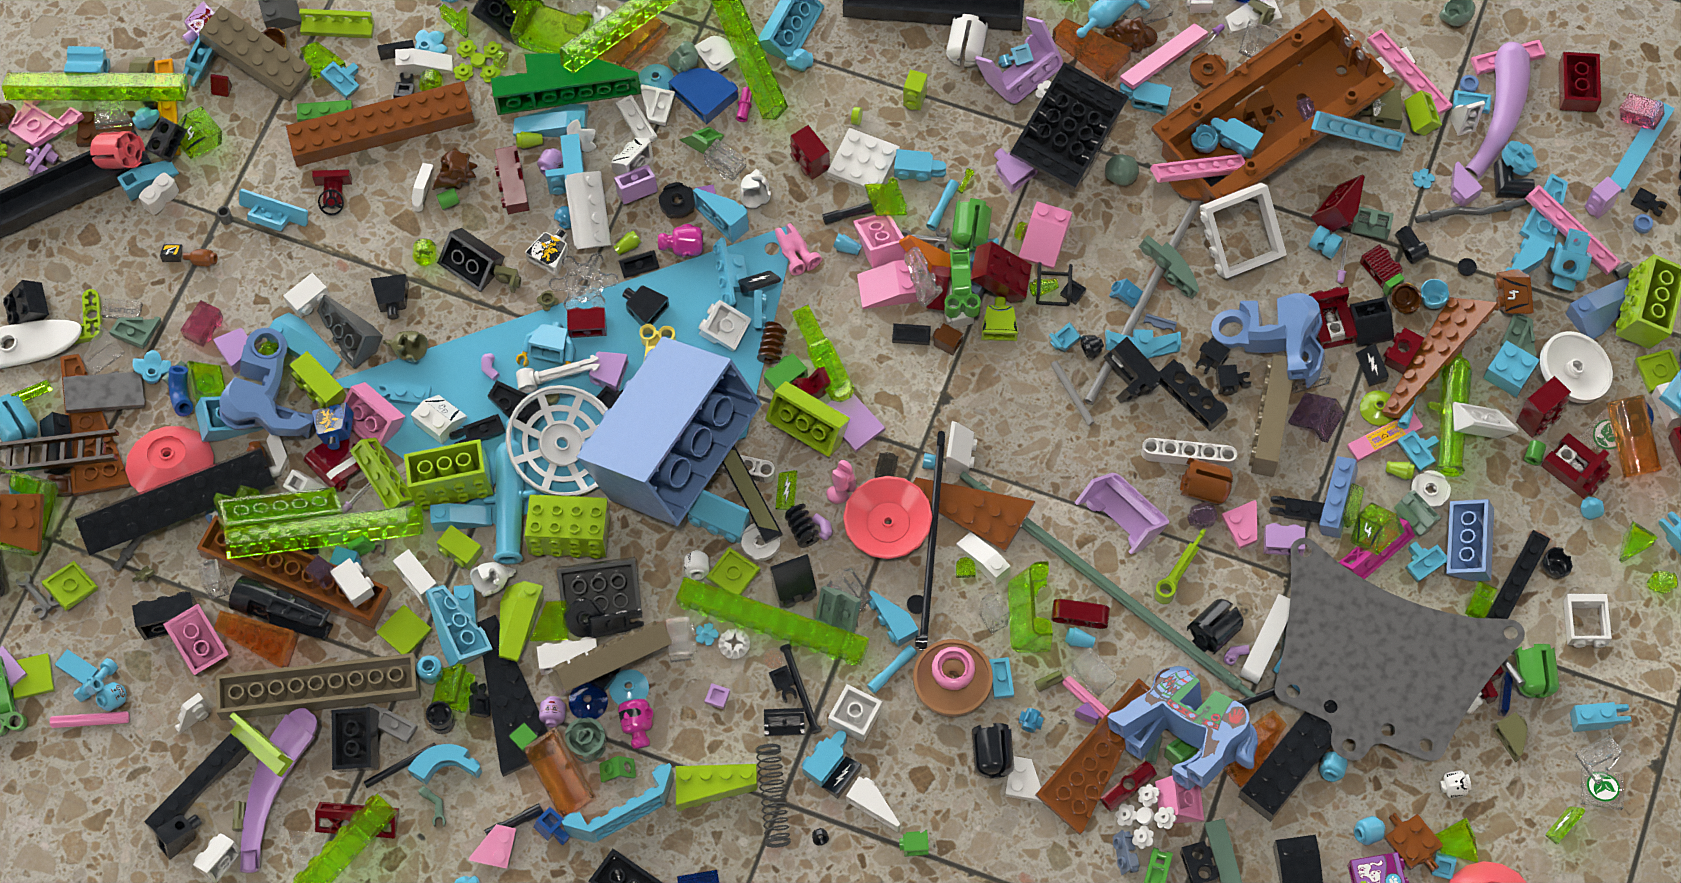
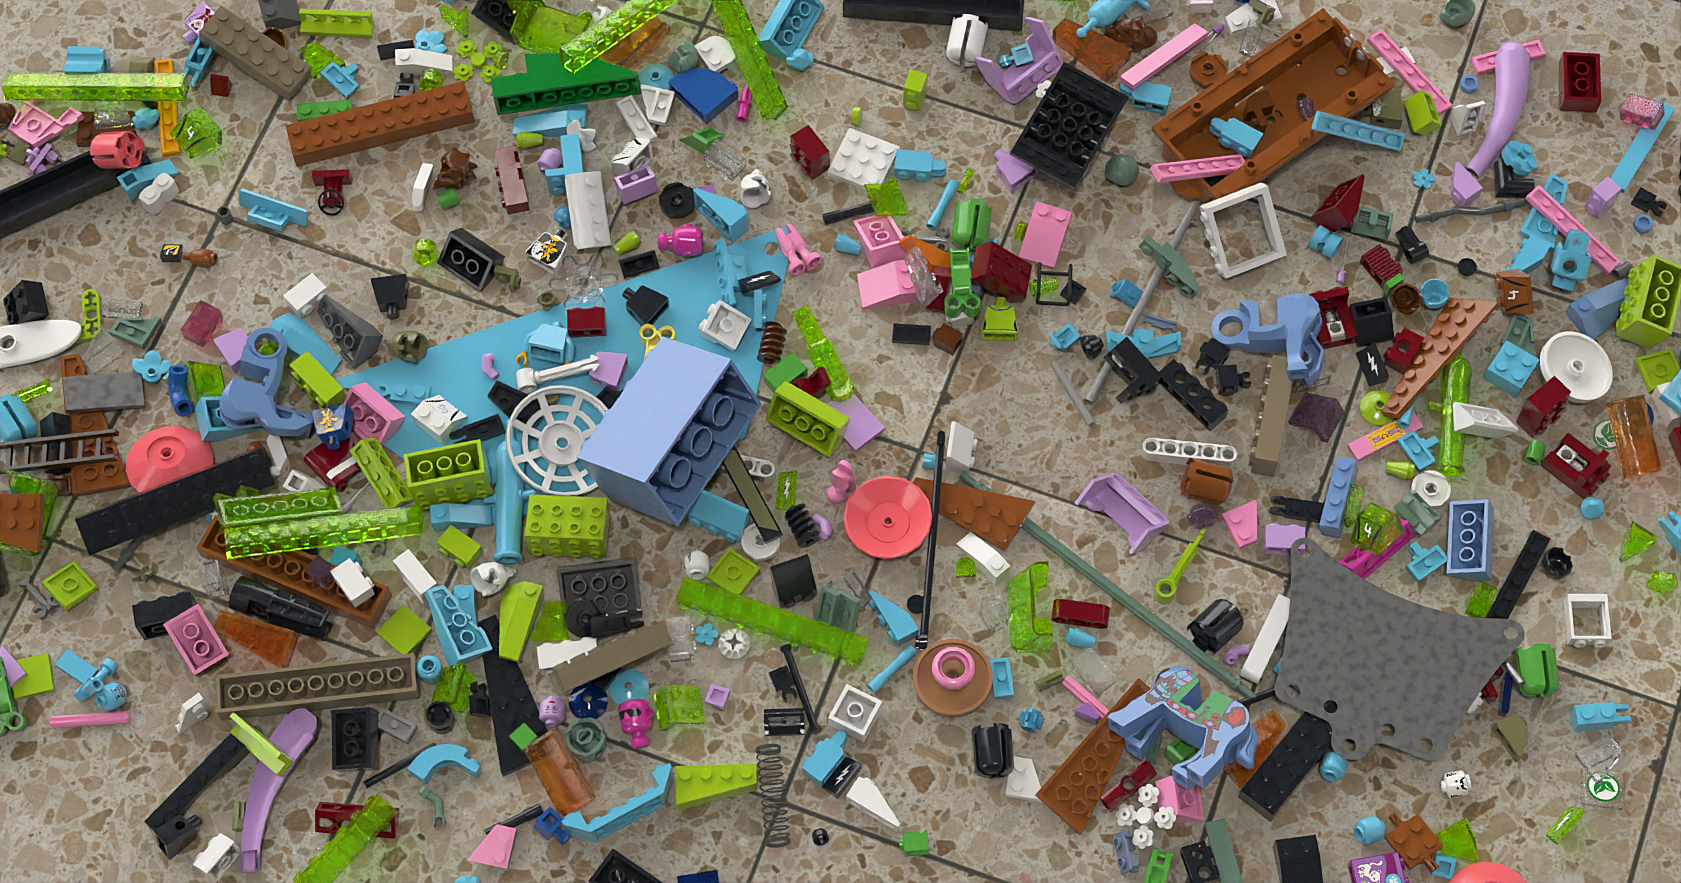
black brick [145,116,187,162] -> none
bright green tile [347,535,375,556] -> none
bright green bracket [599,756,636,783] -> none
clear smoke brick [875,452,899,478] -> none
medium azure hair [1191,124,1219,153] -> none
medium azure tile [1452,90,1491,114] -> none
none -> clear neon green bracket [654,685,705,731]

